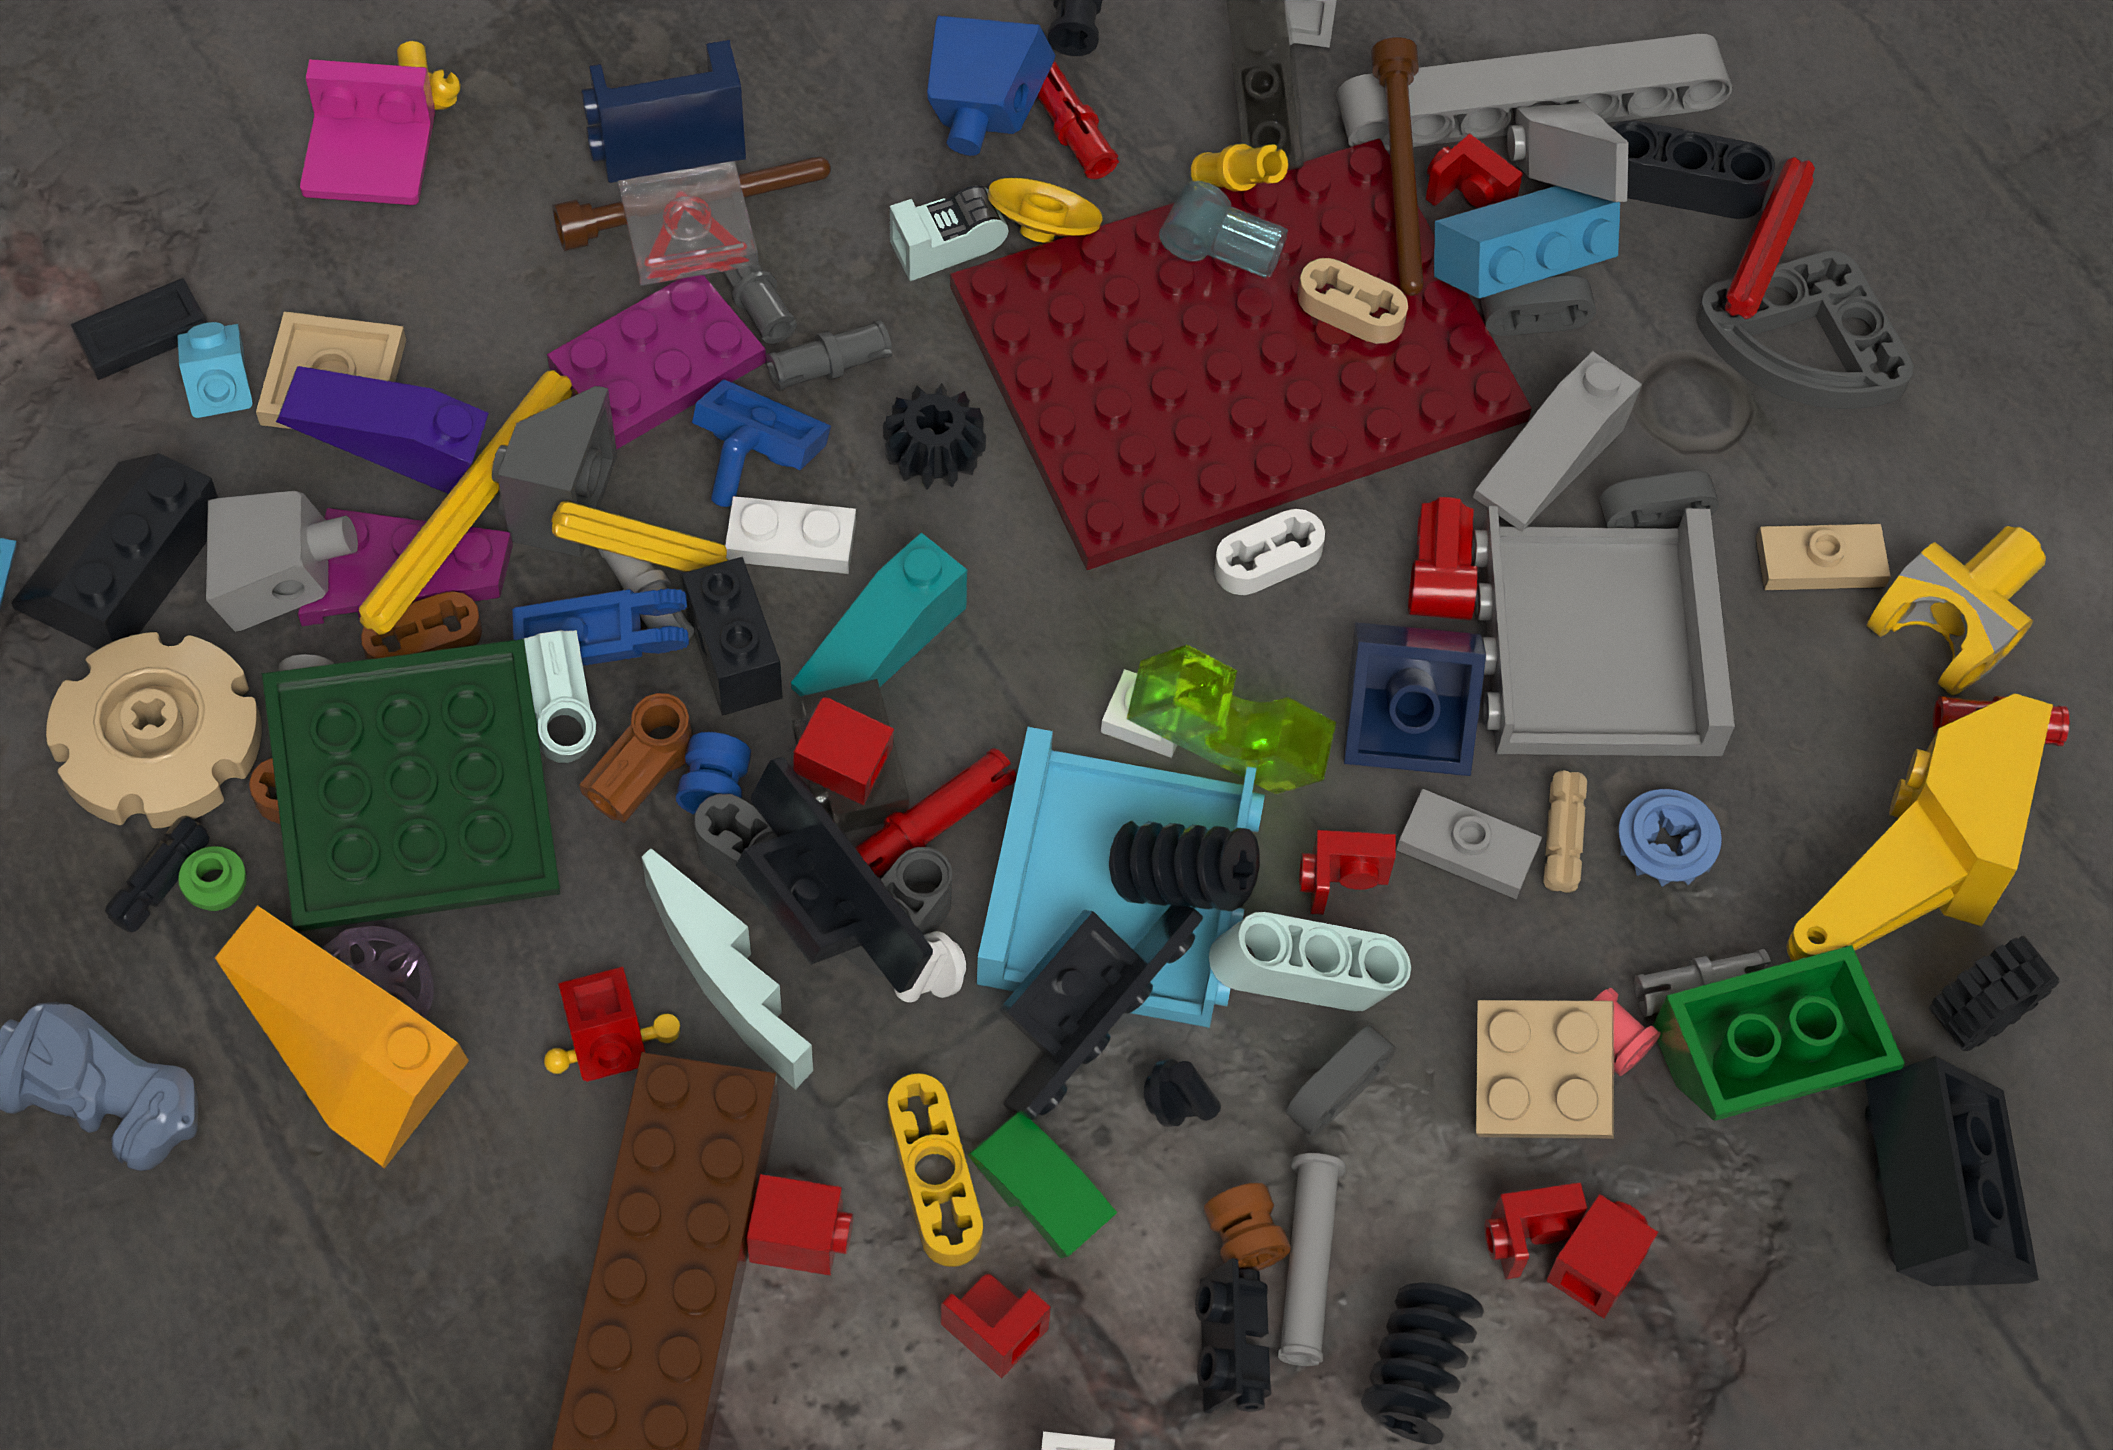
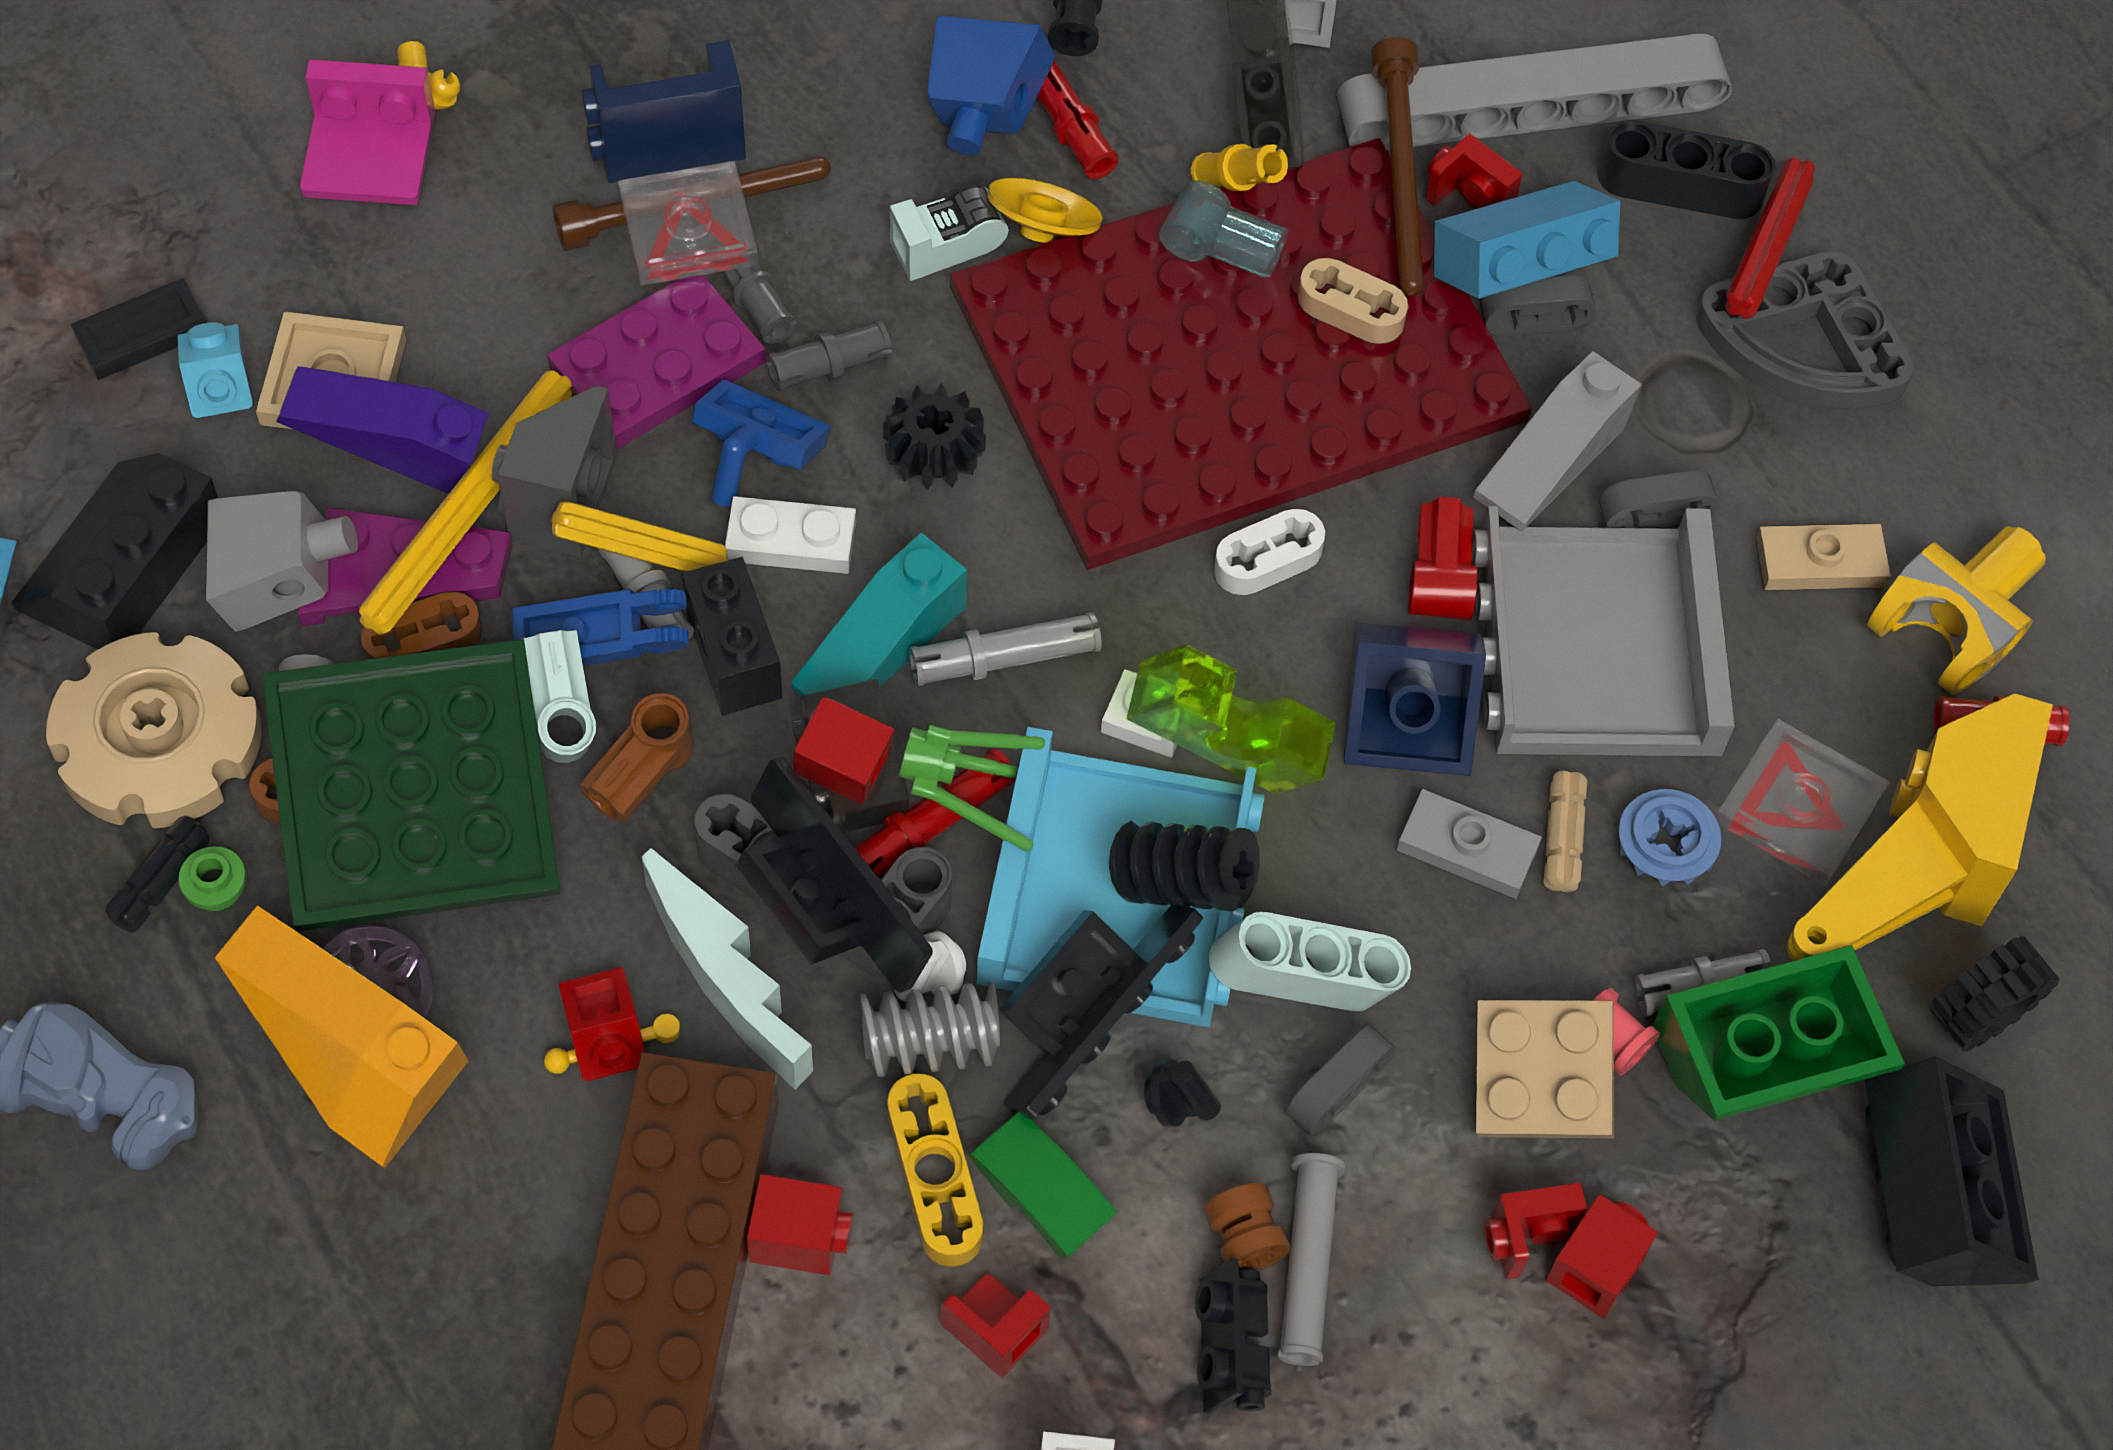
blue wheel [676,732,751,815] -> none
red bracket [1299,830,1396,915] -> none
black piece [1361,1282,1484,1445] -> none
light grey slope [1507,103,1629,202] -> none
none -> light grey piece [860,981,1000,1077]
none -> bright green plant [899,724,1045,851]
none -> light grey pin [909,611,1102,687]
none -> clear tile [1715,719,1890,886]

